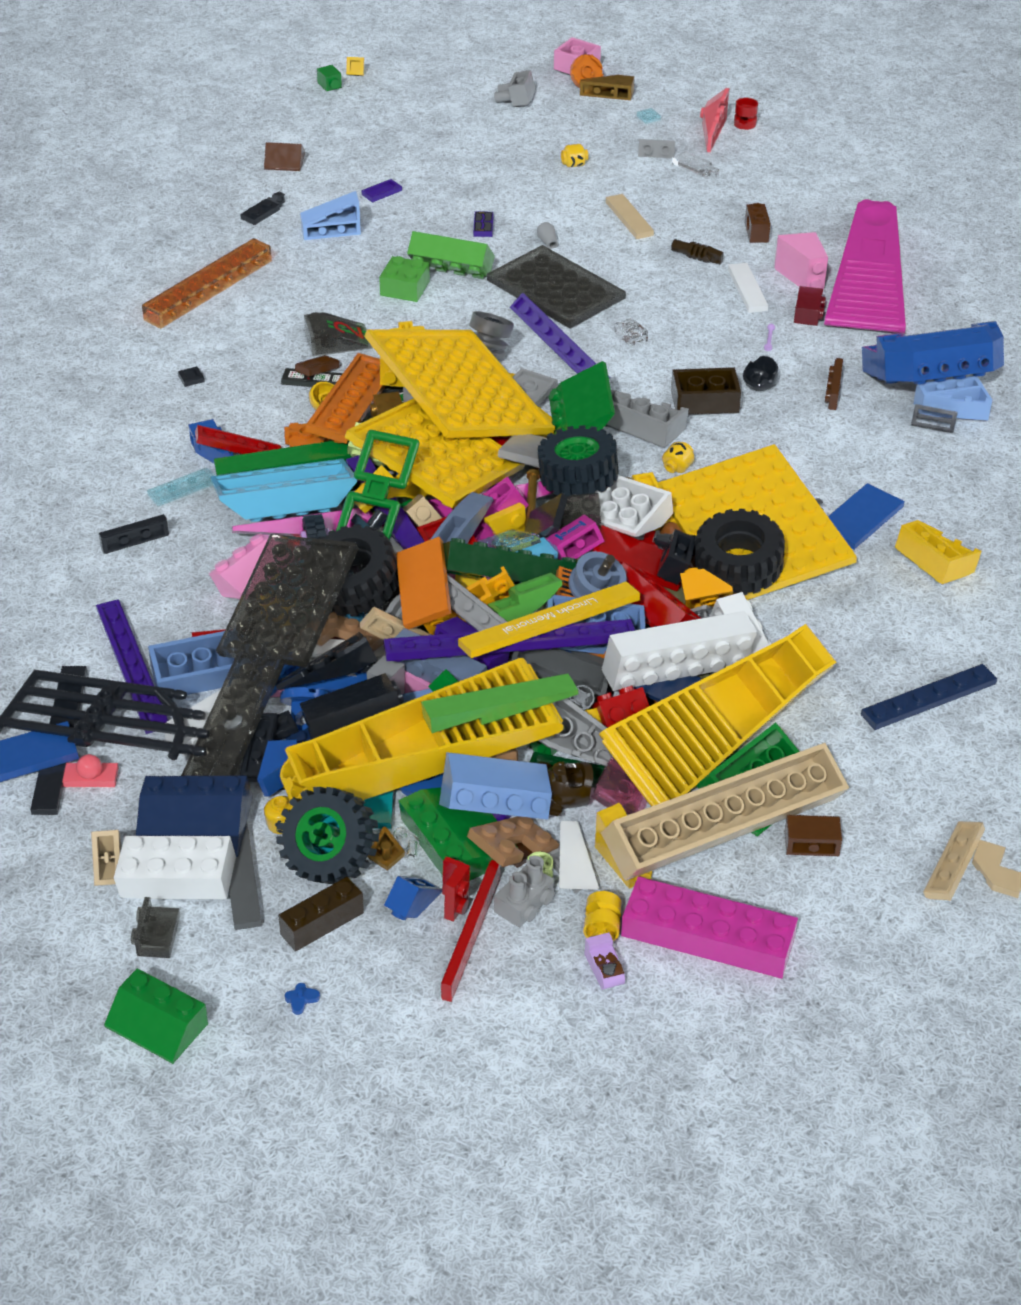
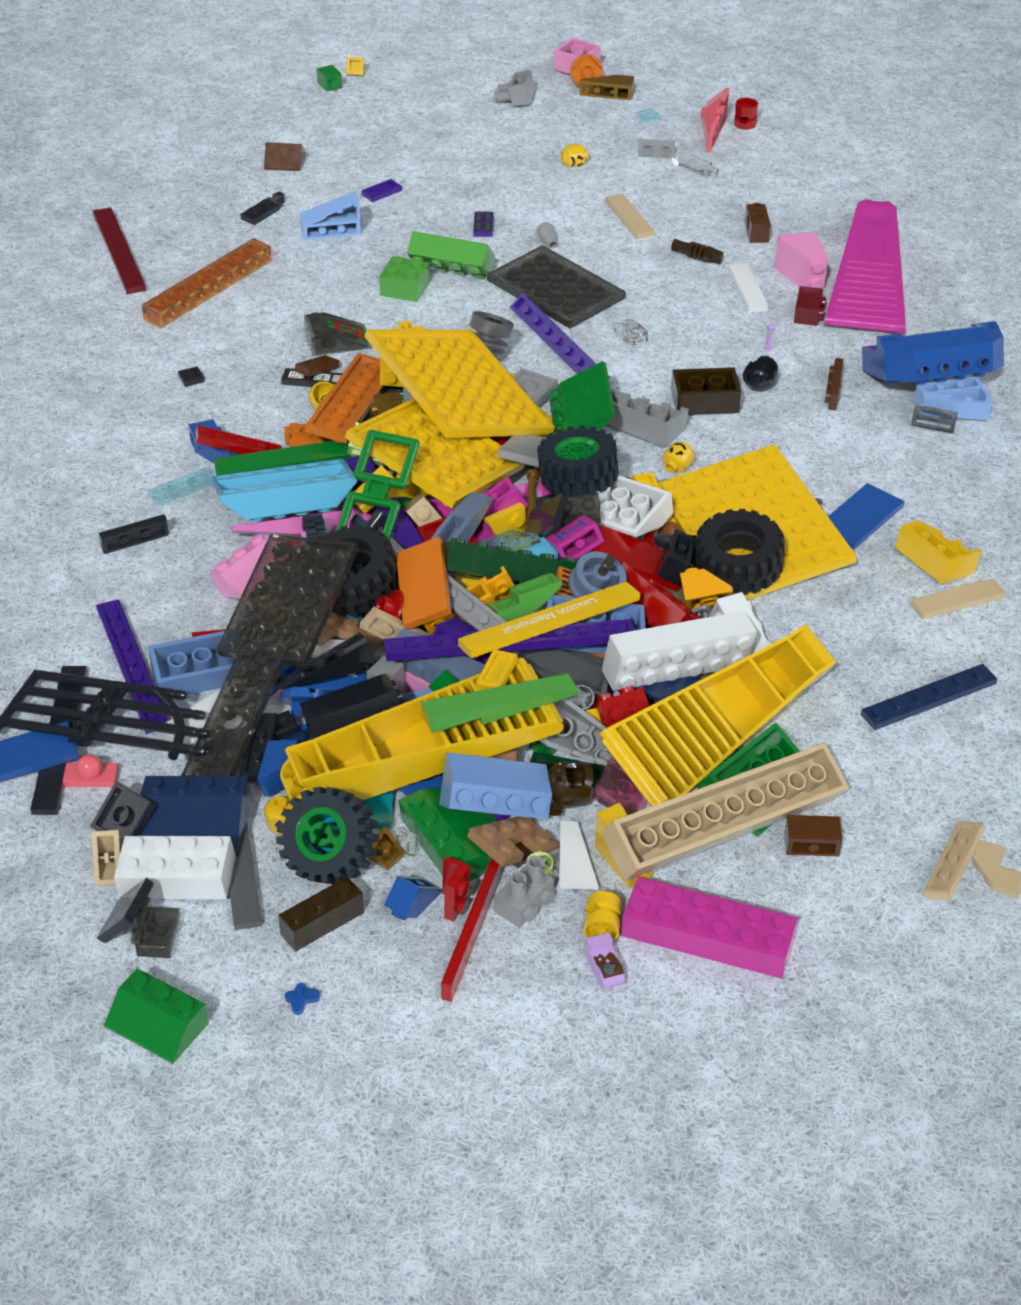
none -> black tile [90,781,157,845]
none -> dark red tile [92,207,146,294]
none -> black tile [97,877,154,943]
none -> red piece [375,589,403,619]
none -> yellow tile [476,649,518,690]
none -> tan tile [911,578,1006,620]

